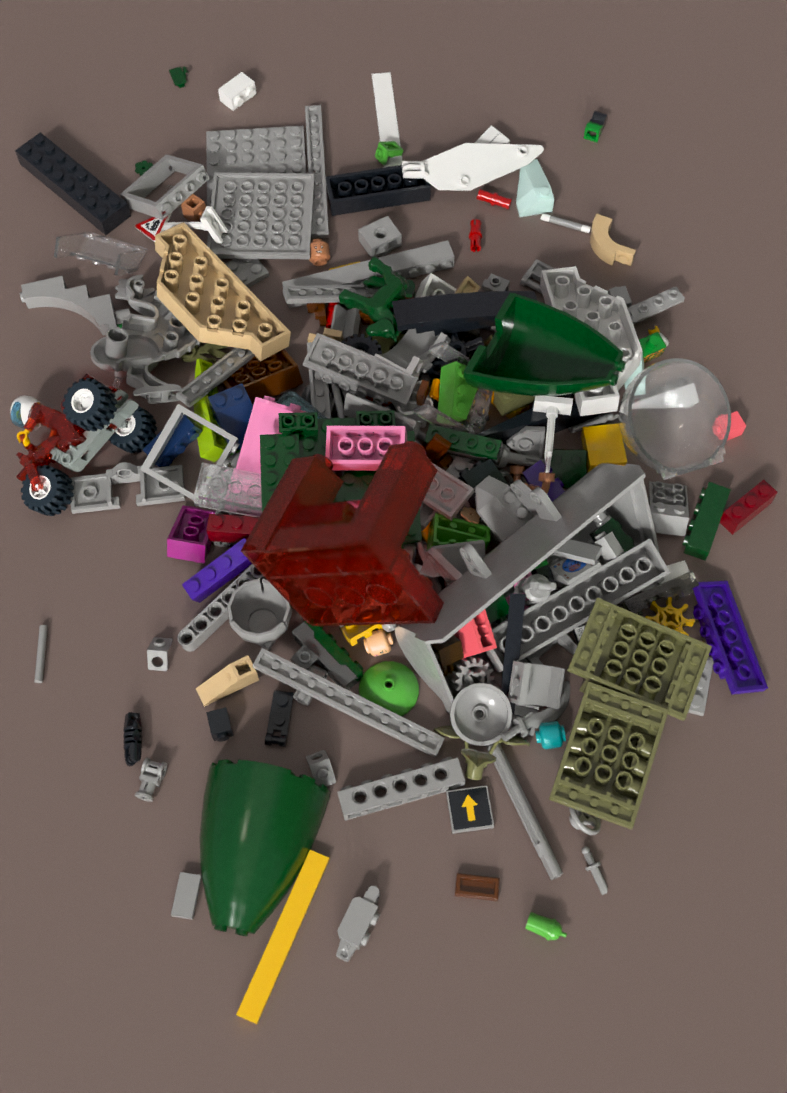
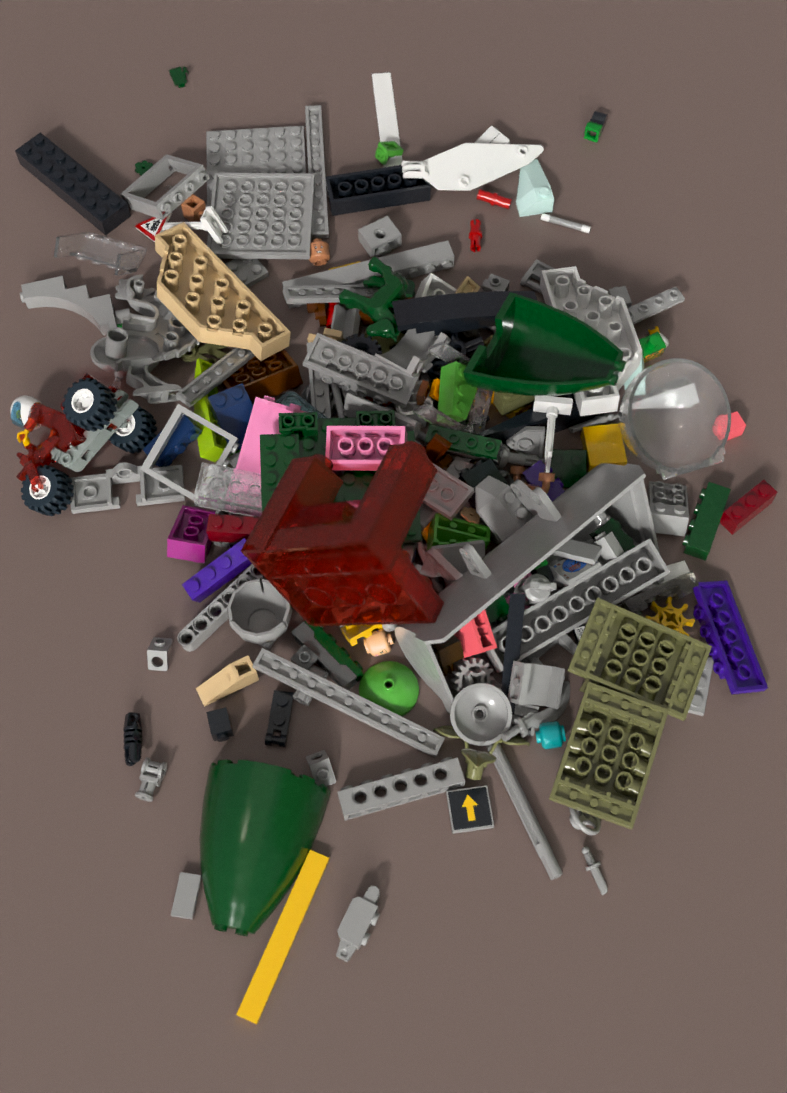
light grey bar [34,625,48,683] -> none
white brick [218,72,256,111] -> none
reddish brown tile [455,873,500,901] -> none
bright green piece [525,912,567,941] -> none
tan arch [590,214,636,266] -> none

